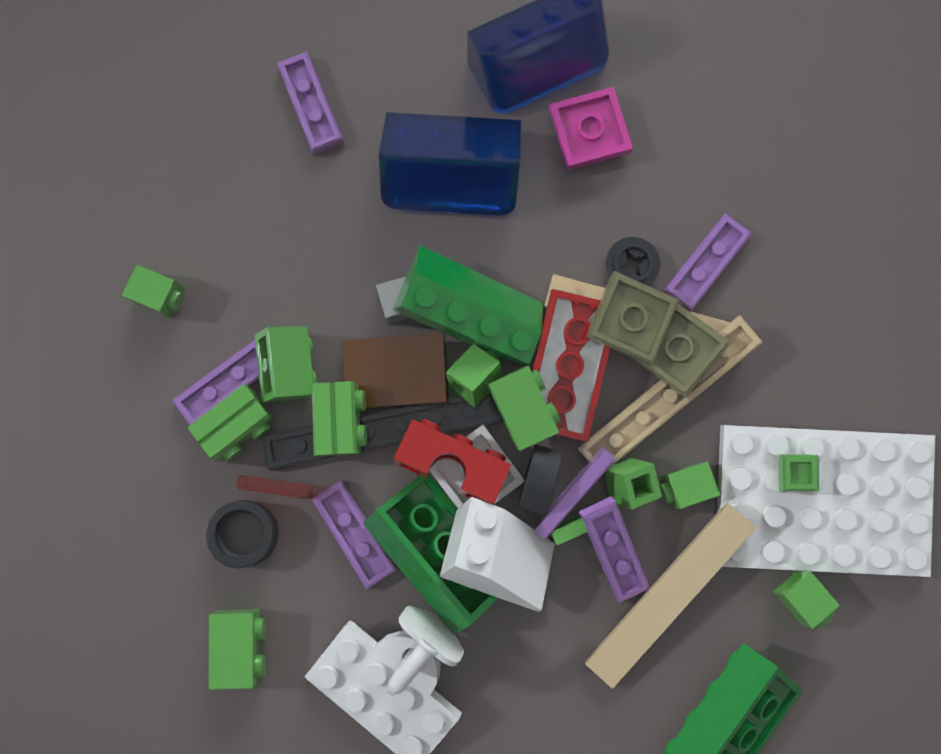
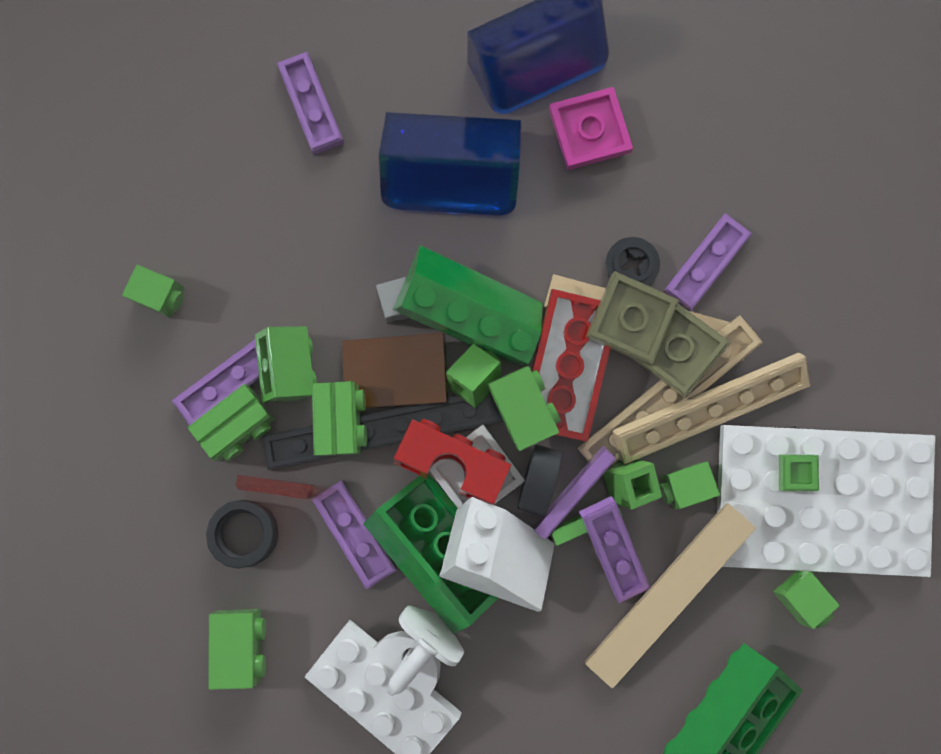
none -> tan tile [612,353,810,465]

